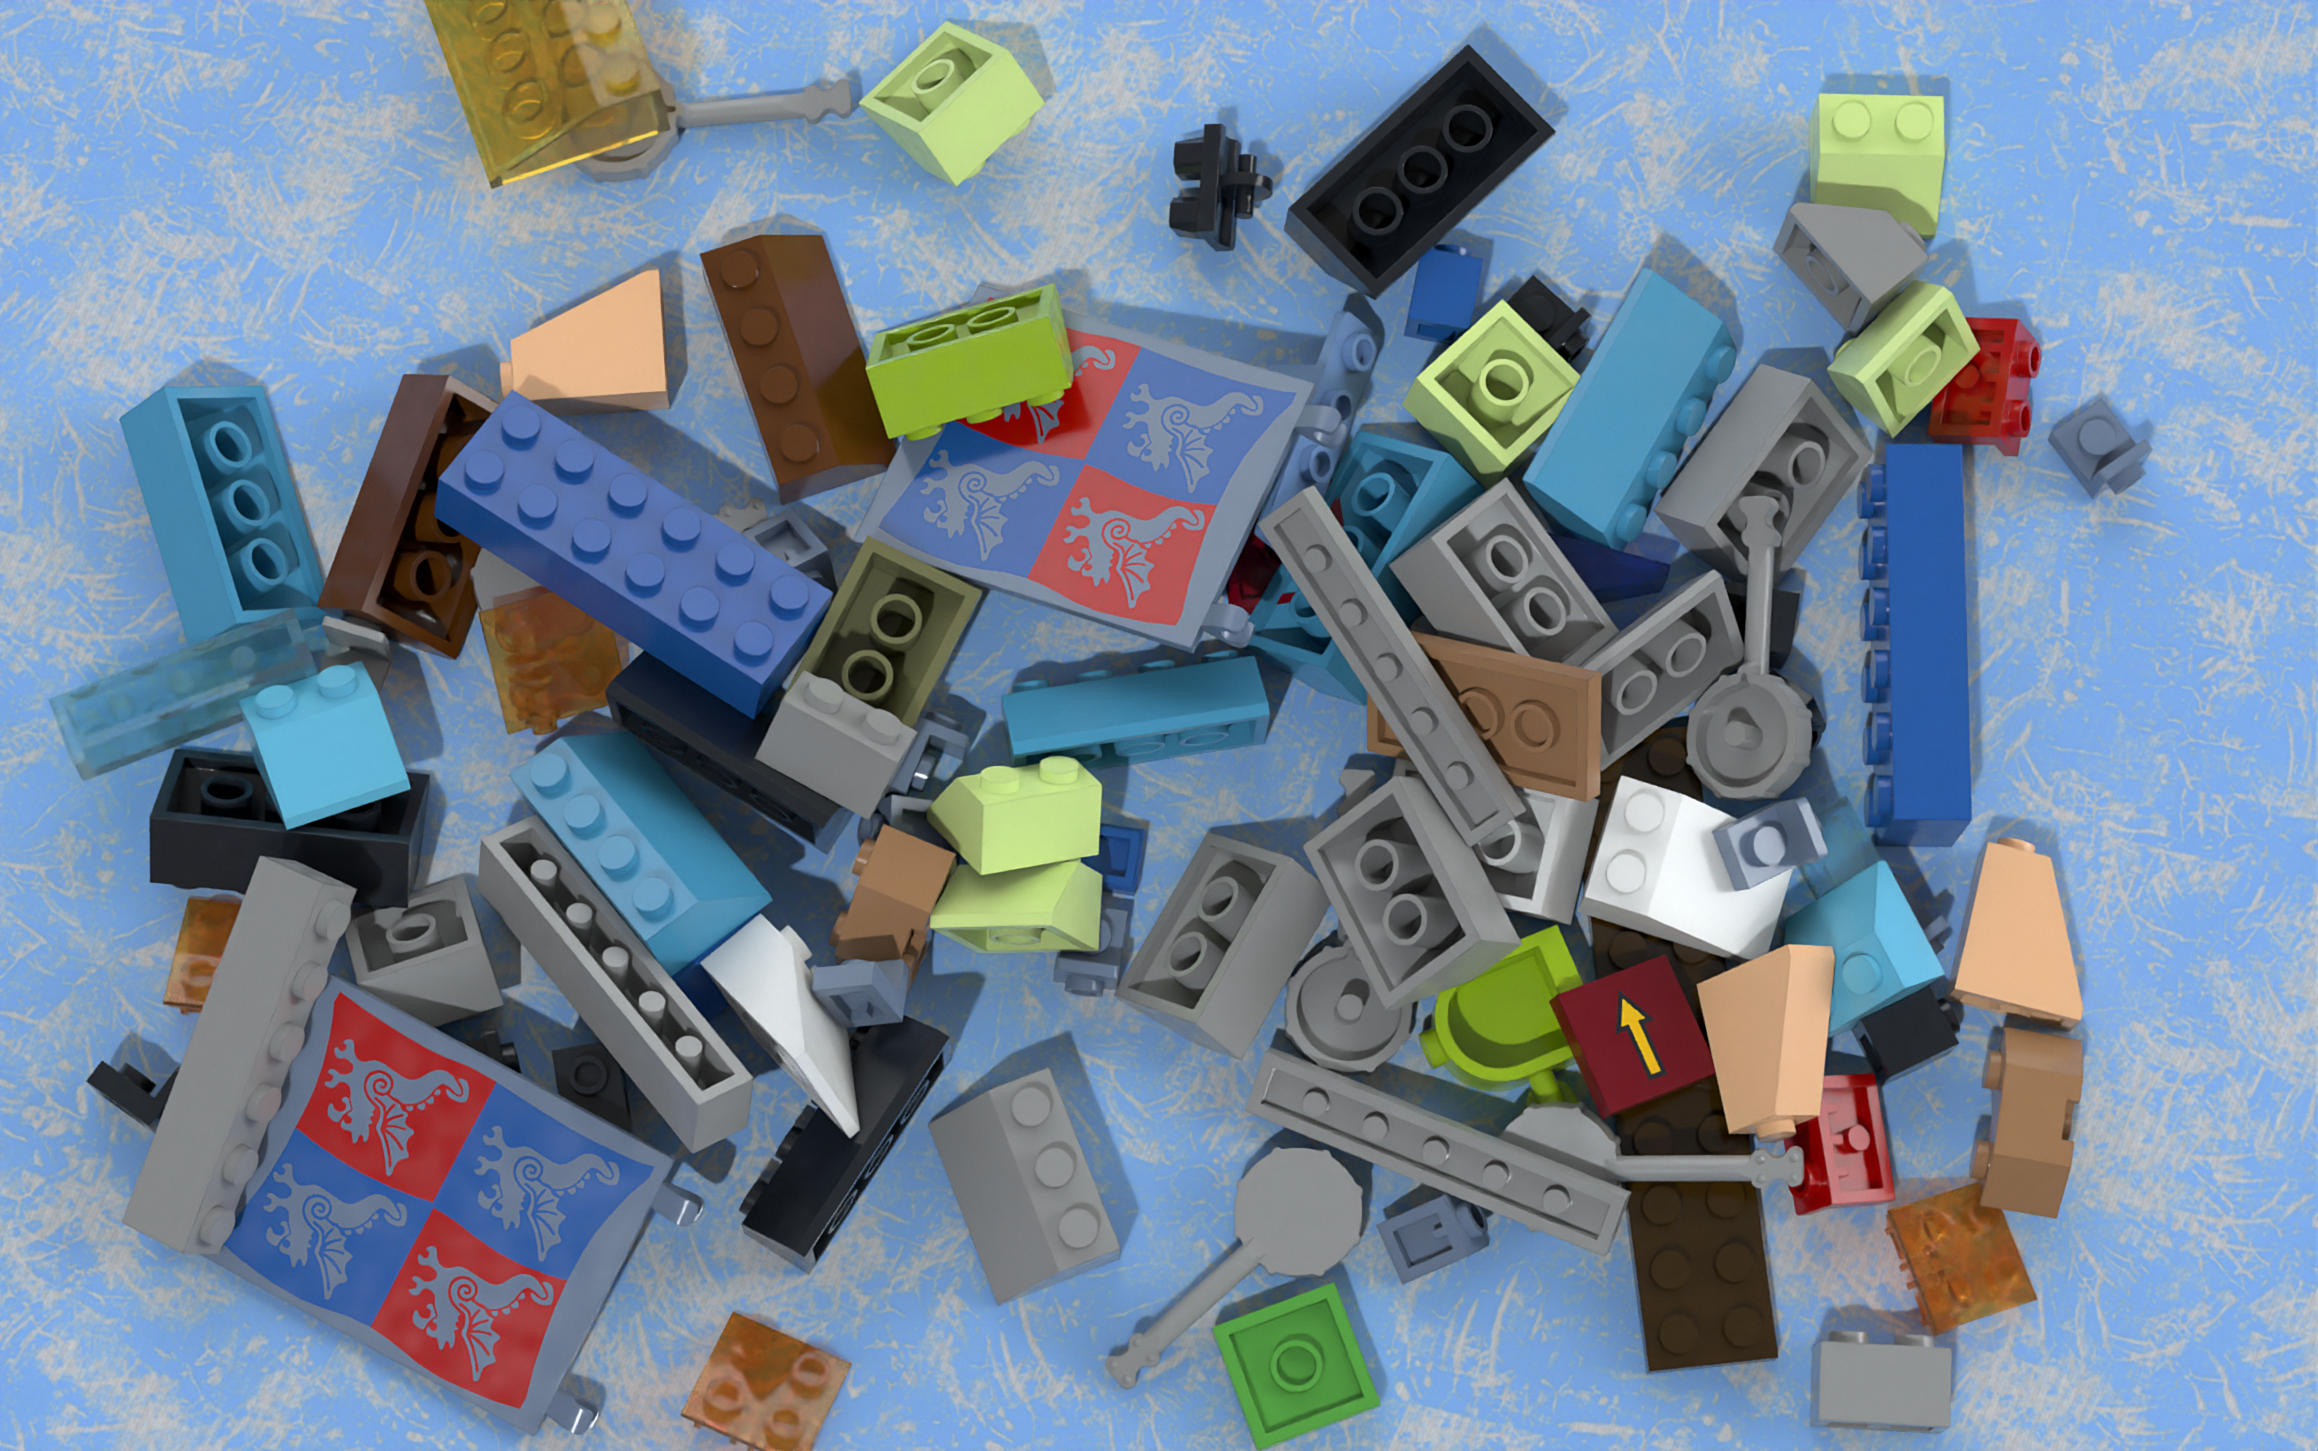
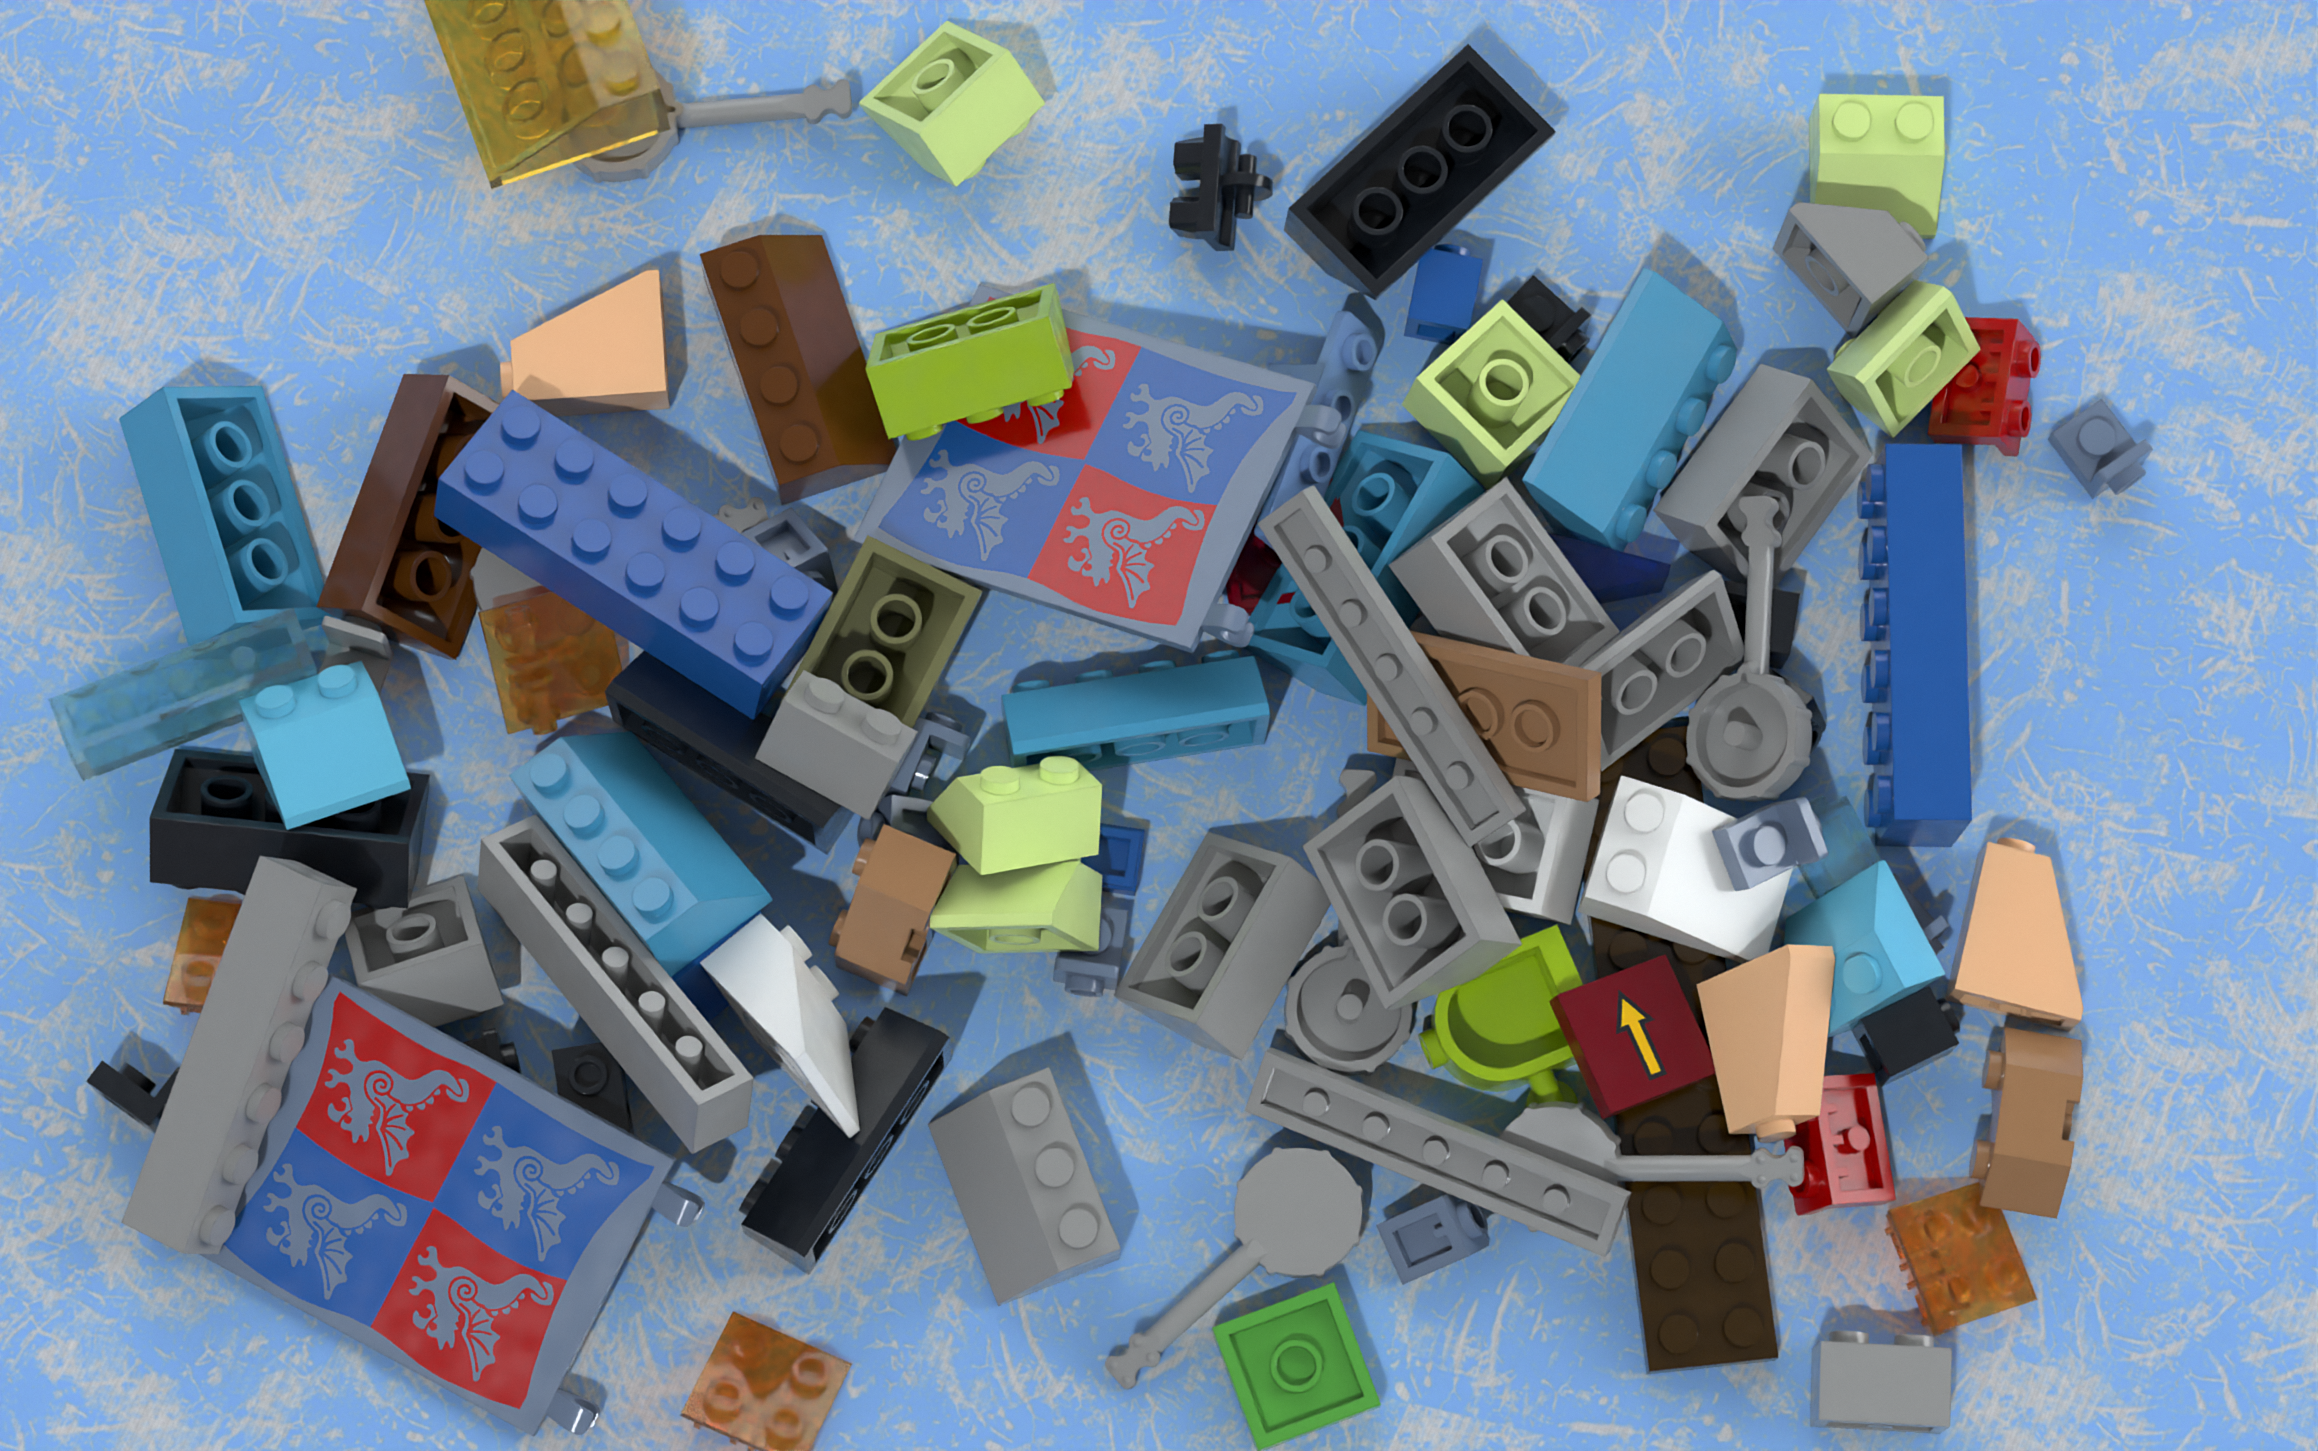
sand blue bracket [811,959,909,1028] -> none

